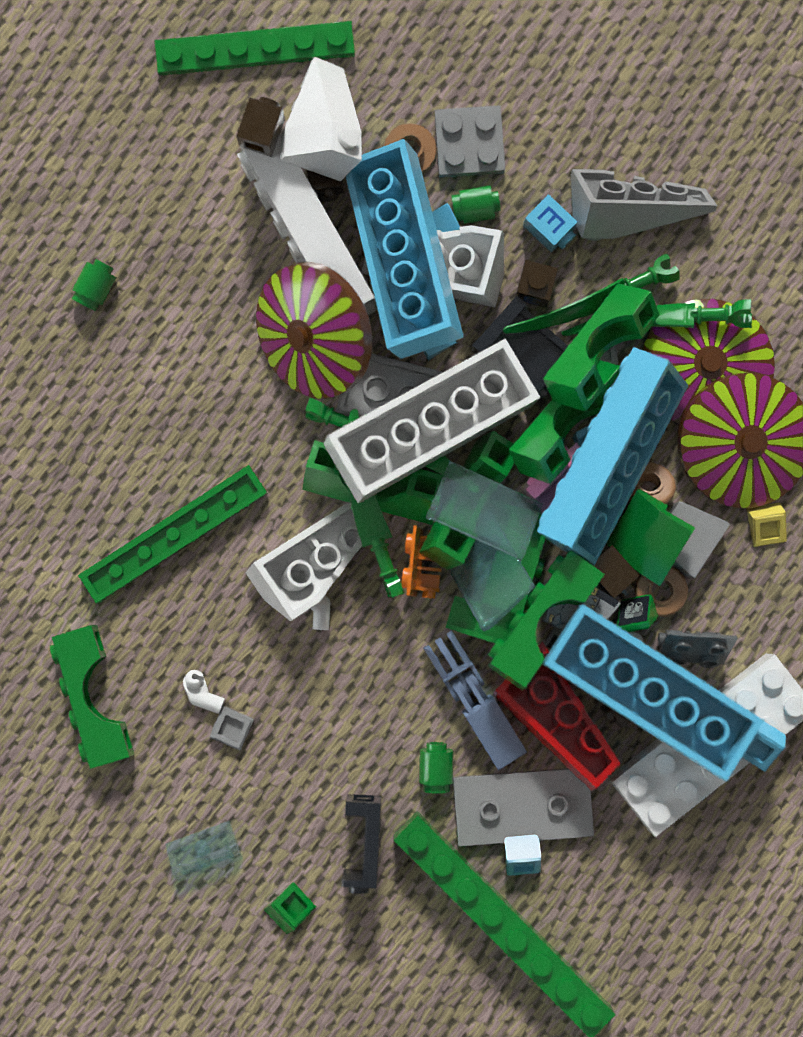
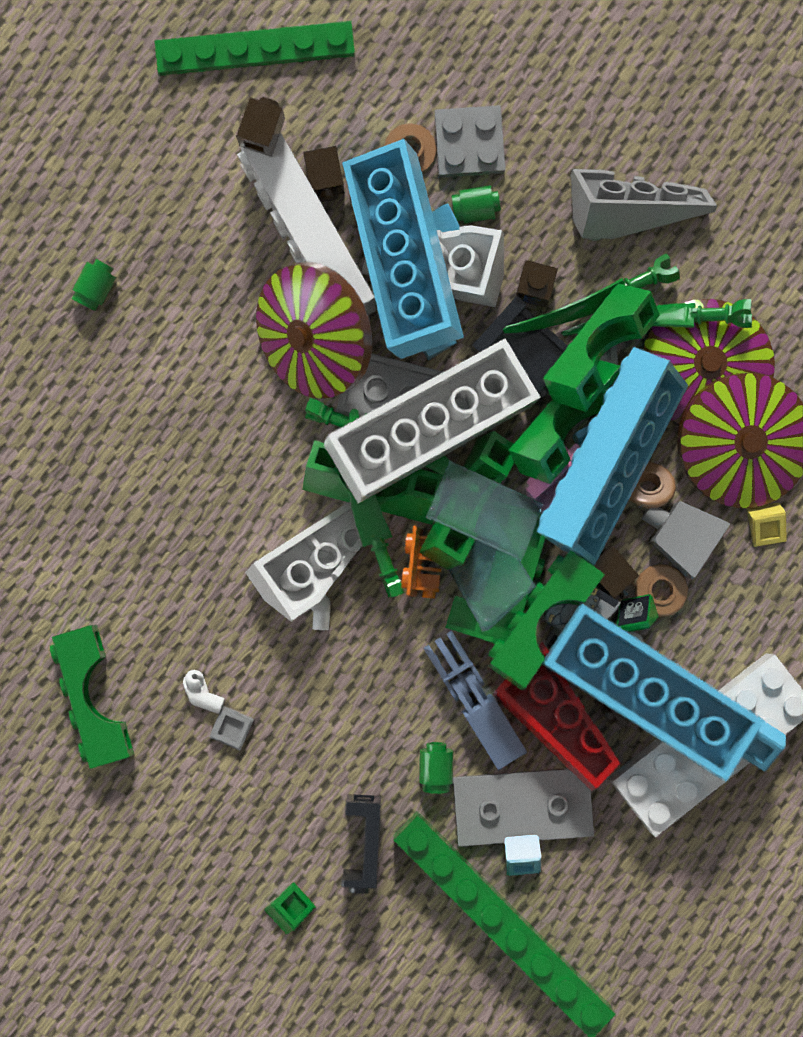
green plate [78,465,268,604] -> none
clear light blue slope [166,821,243,882] -> none
white wedge [281,57,362,181] -> none
medium azure brick [523,194,577,253] -> none
green slope [606,488,695,586] -> none
dark grey hinge [657,630,738,668] -> none

